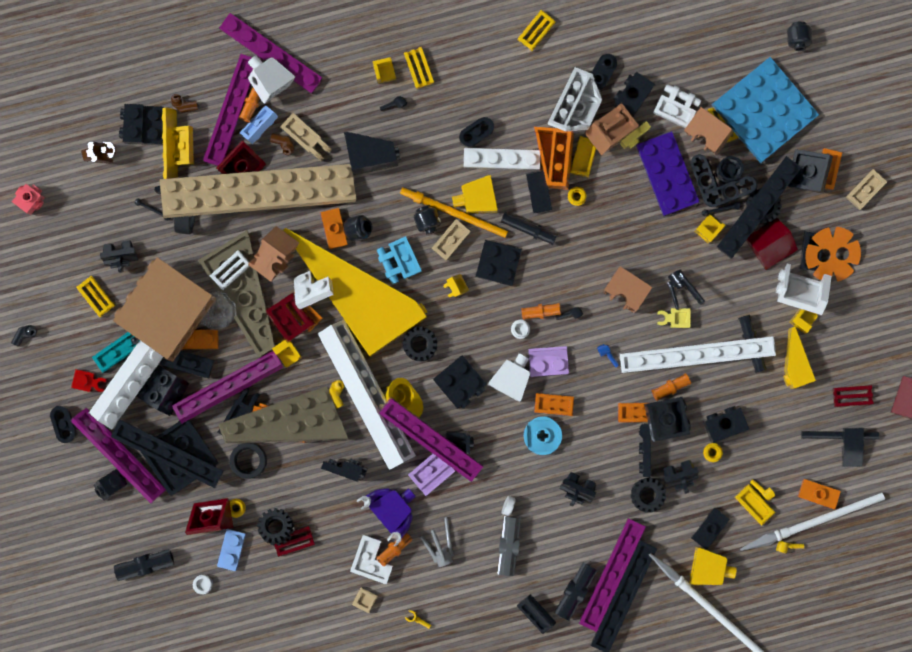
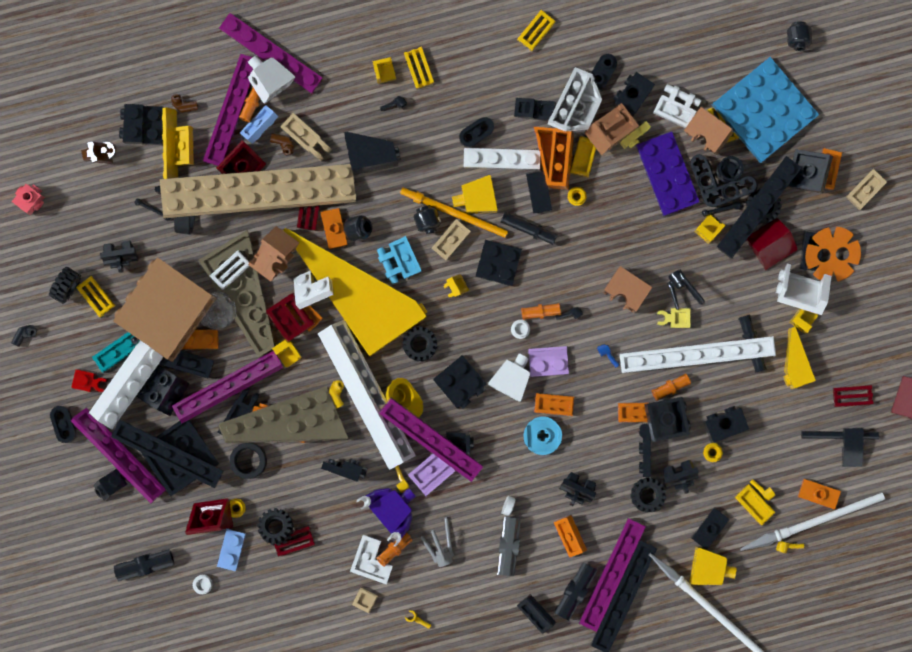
none -> black tyre [49,267,81,304]
none -> dark red tile [297,205,320,231]
none -> yellow hand [394,465,409,493]
none -> black slope [514,98,556,121]
none -> orange plate [554,515,587,558]

